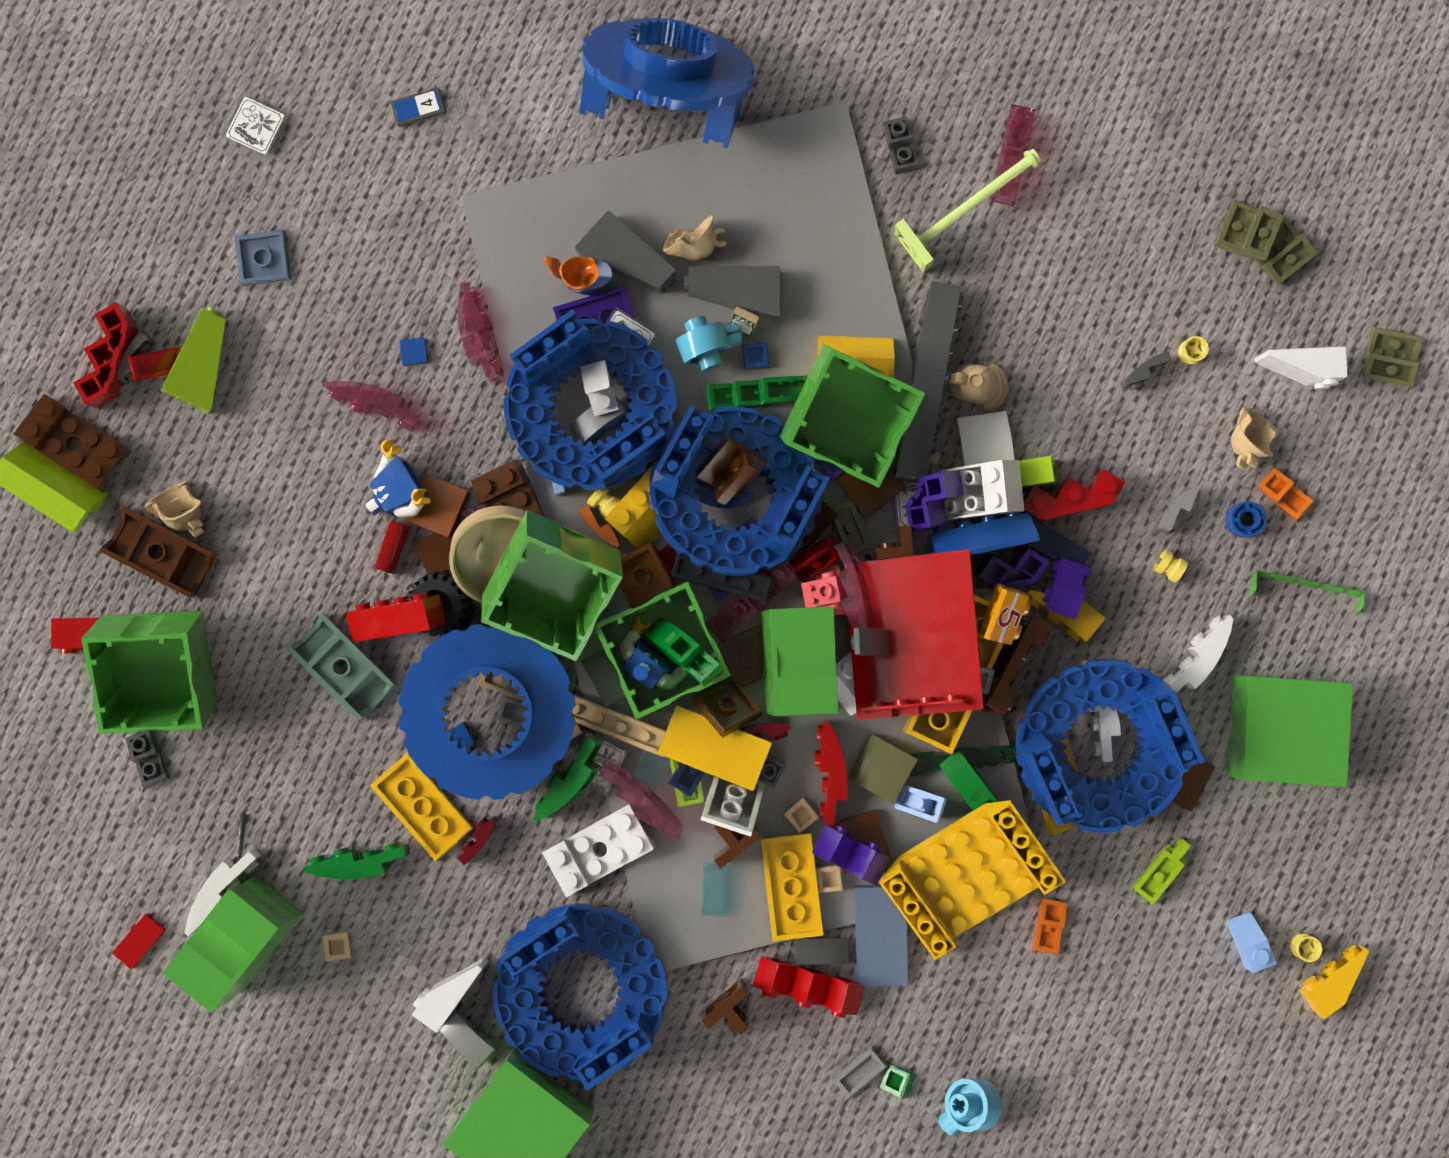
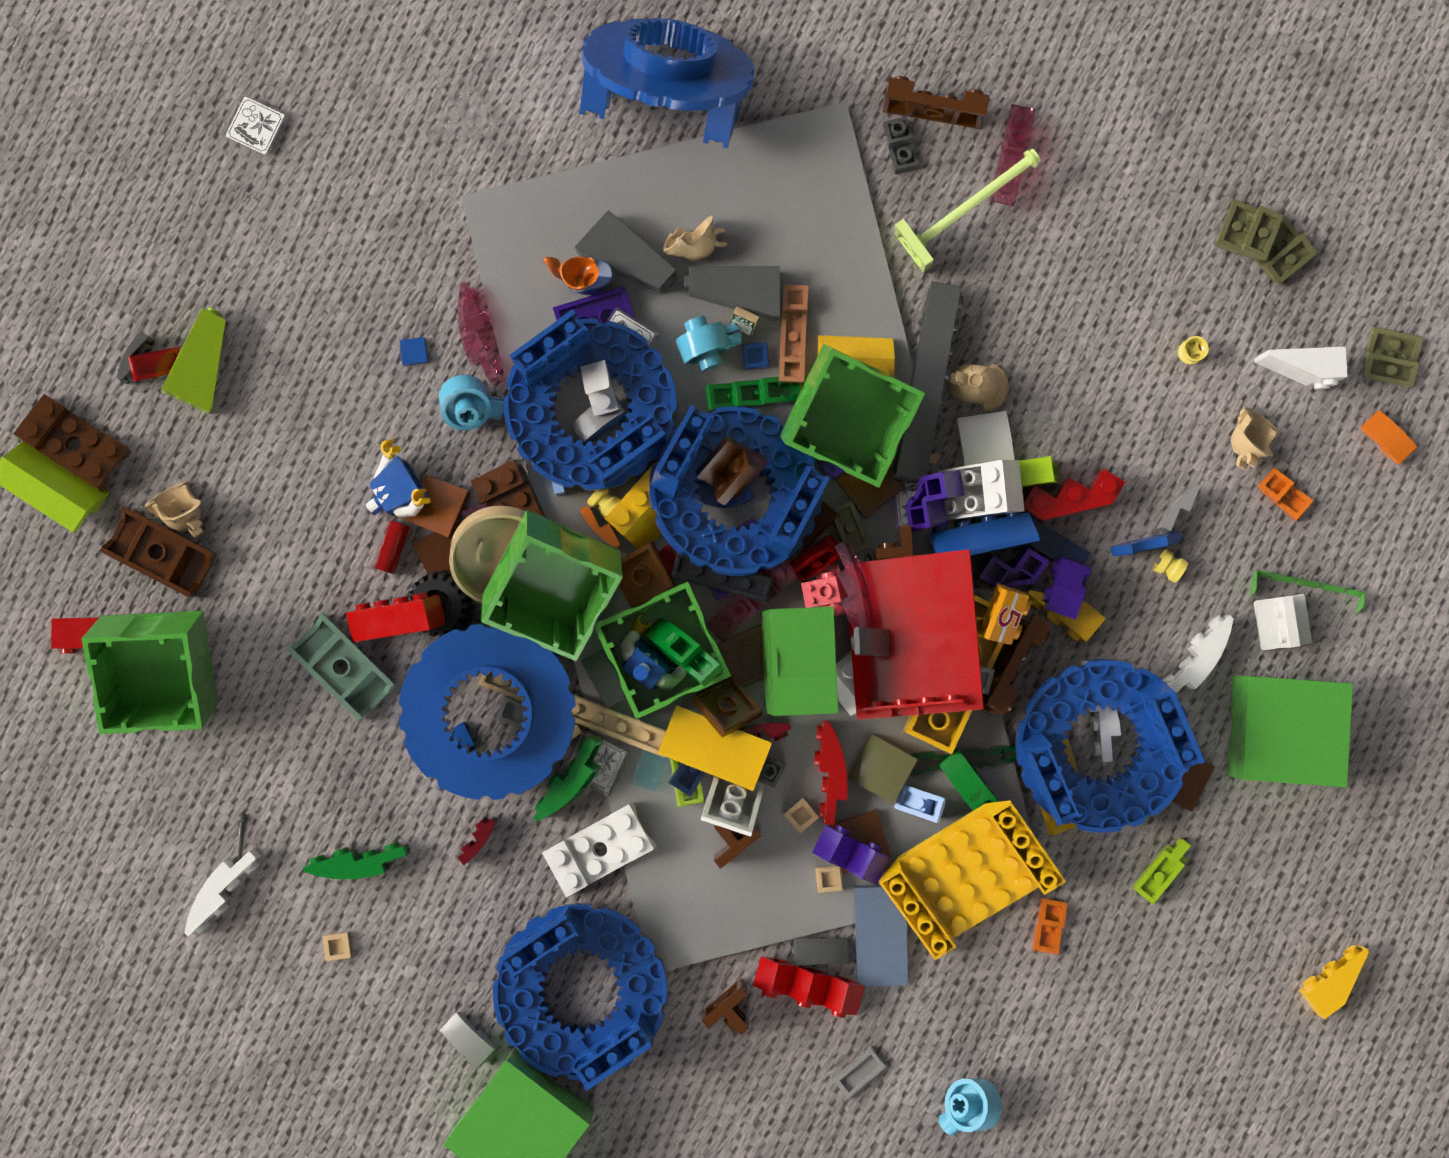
red brick [73,302,138,409] -> none
red tile [112,913,166,969] -> none
dark grey slope [125,729,170,788] -> none
bright green tile [162,876,304,1013] -> none
sand blue tile [234,229,291,286] -> none
clear pink slope [323,381,423,431] -> none
yellow tile [370,753,475,861] -> none
tile [390,87,446,127] -> none
white slope [412,958,489,1033] -> none
clear pink slope [598,758,683,839] -> none
clear light blue tile [701,863,729,916] -> none
yellow plate [760,832,823,941] -> none
green slope [880,1064,917,1099] -> none
dark grey slope [1120,351,1172,390] -> none
blue wheel [1225,501,1266,538] -> none
light blue slope [1226,912,1277,973] -> none
light yellow wheel [1290,933,1322,962] -> none
none -> medium azure piece [439,375,504,431]
none -> nougat slope [779,284,808,383]
none -> reddish brown piece [882,76,990,129]
none -> blue tile [1110,531,1182,556]
none -> white bracket [1254,594,1312,650]
none -> orange slope [1361,410,1417,465]

